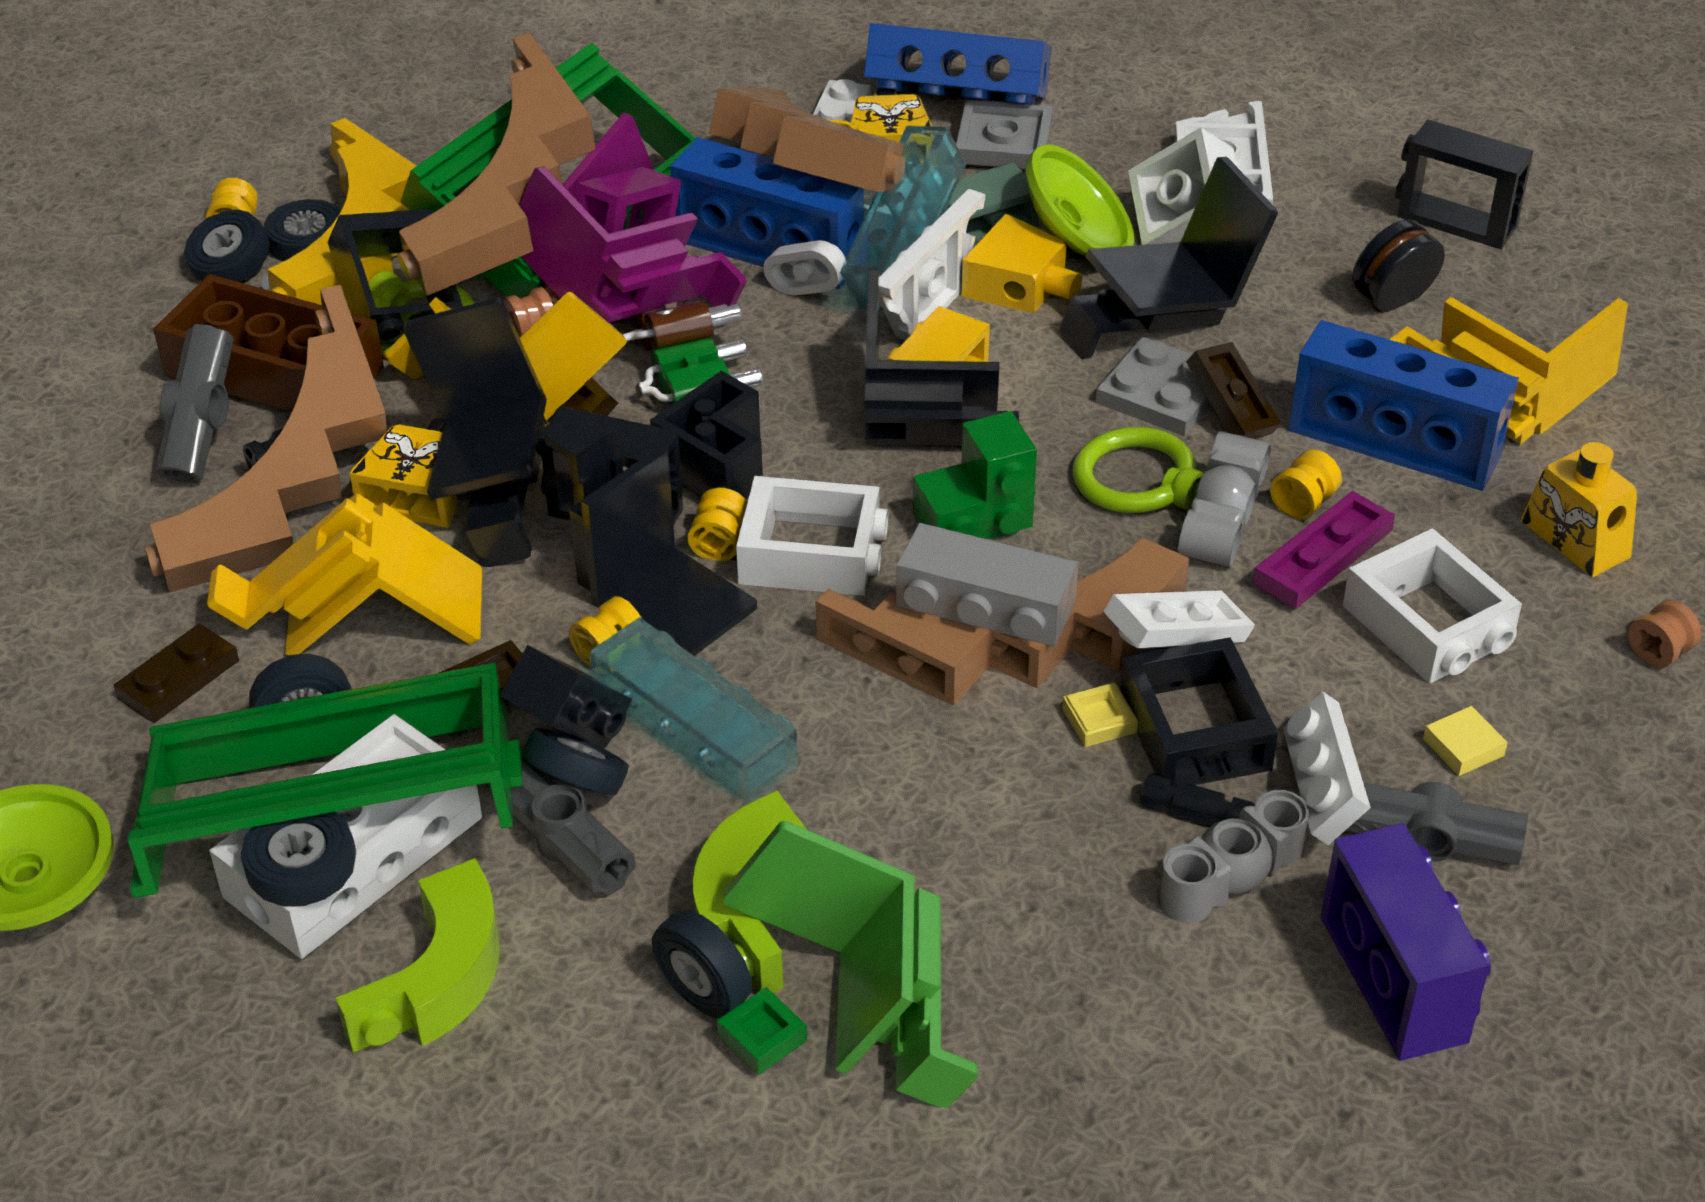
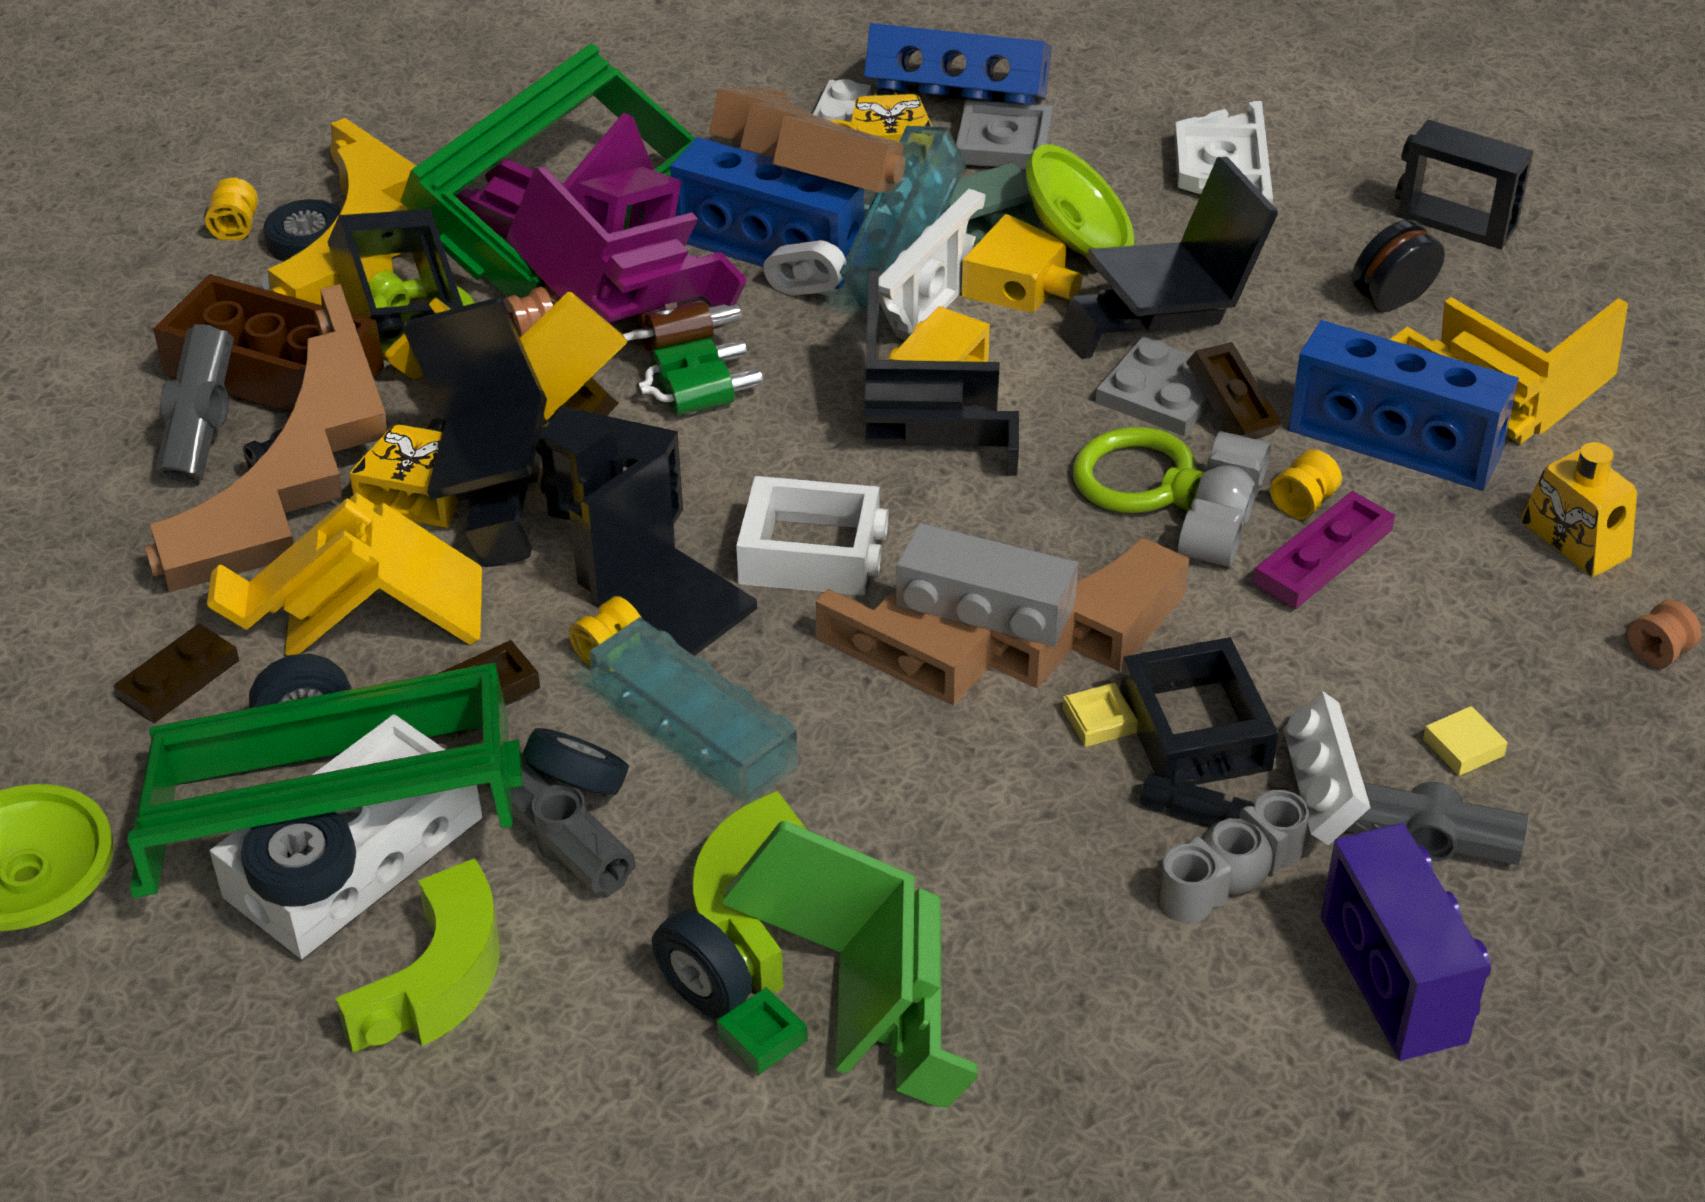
black bush [184,209,270,282] -> none
medium nougat arch [397,32,596,296] -> none
black brick [500,645,633,749] -> none
black brick [650,370,763,499] -> none
yellow wheel [687,488,748,561] -> none
green brick [913,411,1037,539] -> none
white plate [1103,590,1255,648] -> none
white slope [1128,127,1237,245] -> none
white window [1343,528,1522,684] -> none

